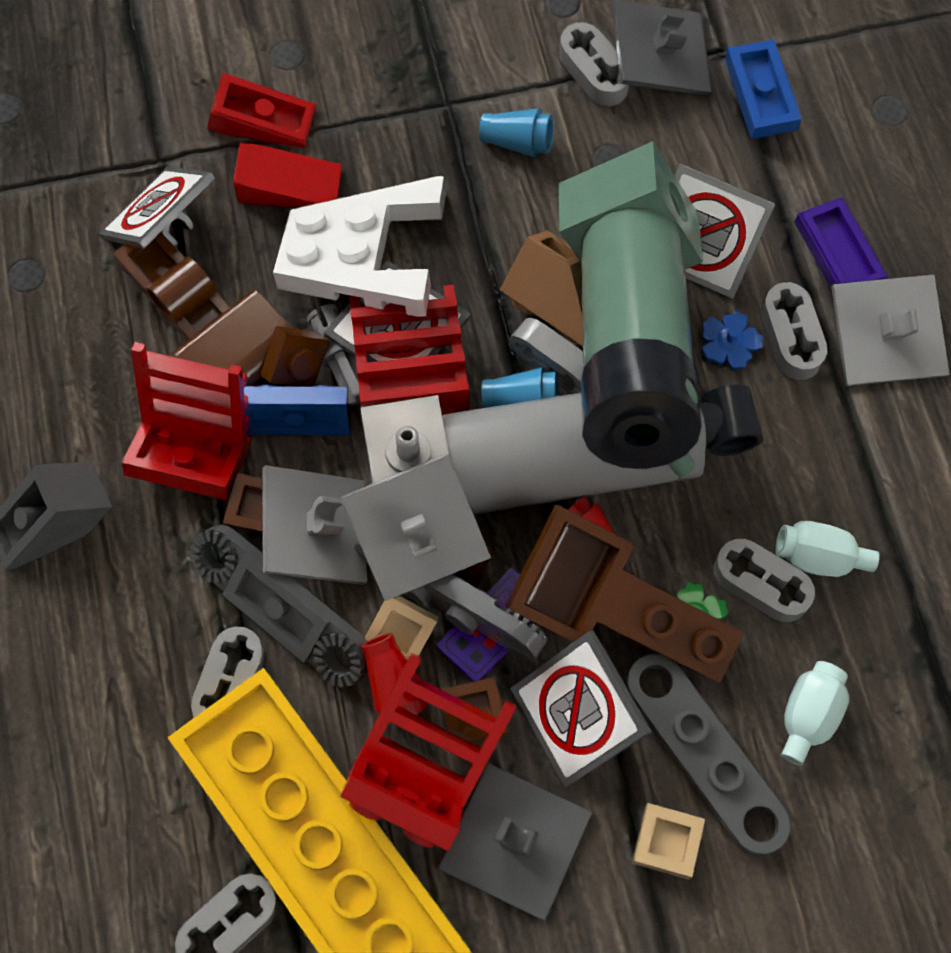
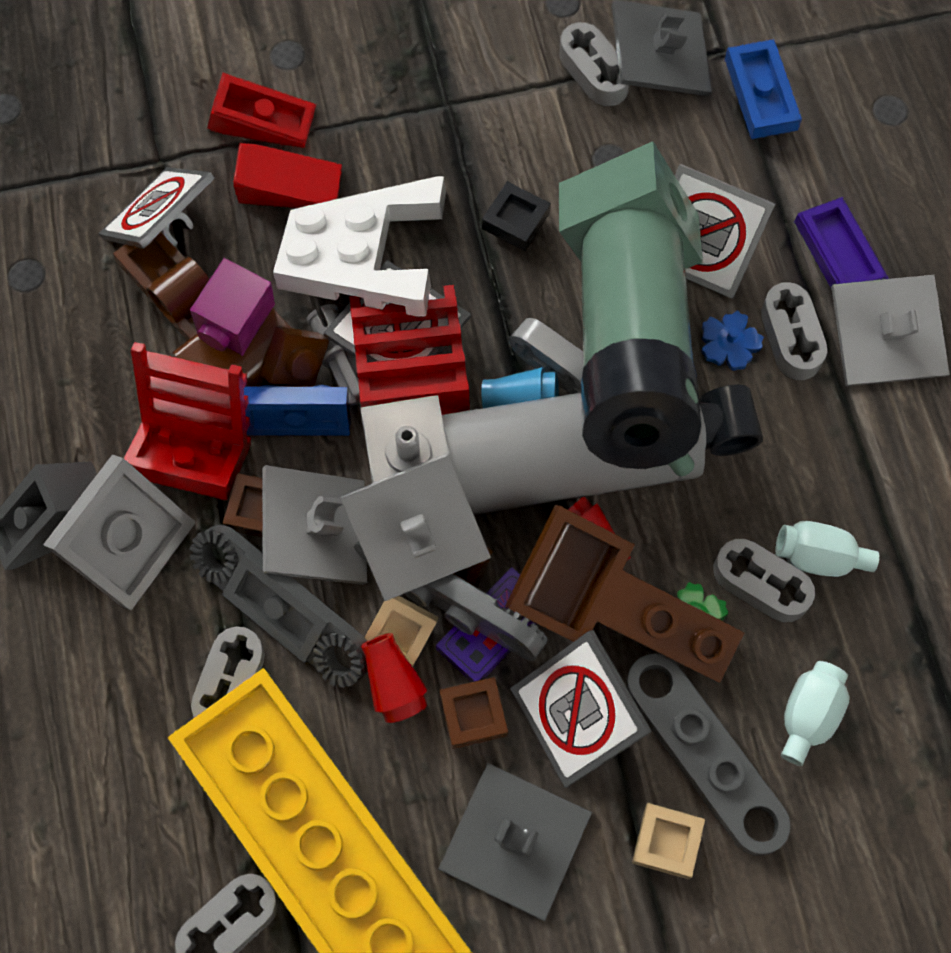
red plate [340,652,516,851] -> none
dark azure cone [479,108,554,158] -> none
medium nougat slope [500,230,583,346] -> none
none -> light grey plate [43,455,196,611]
none -> magenta brick [190,258,275,356]
none -> black plate [482,181,551,251]

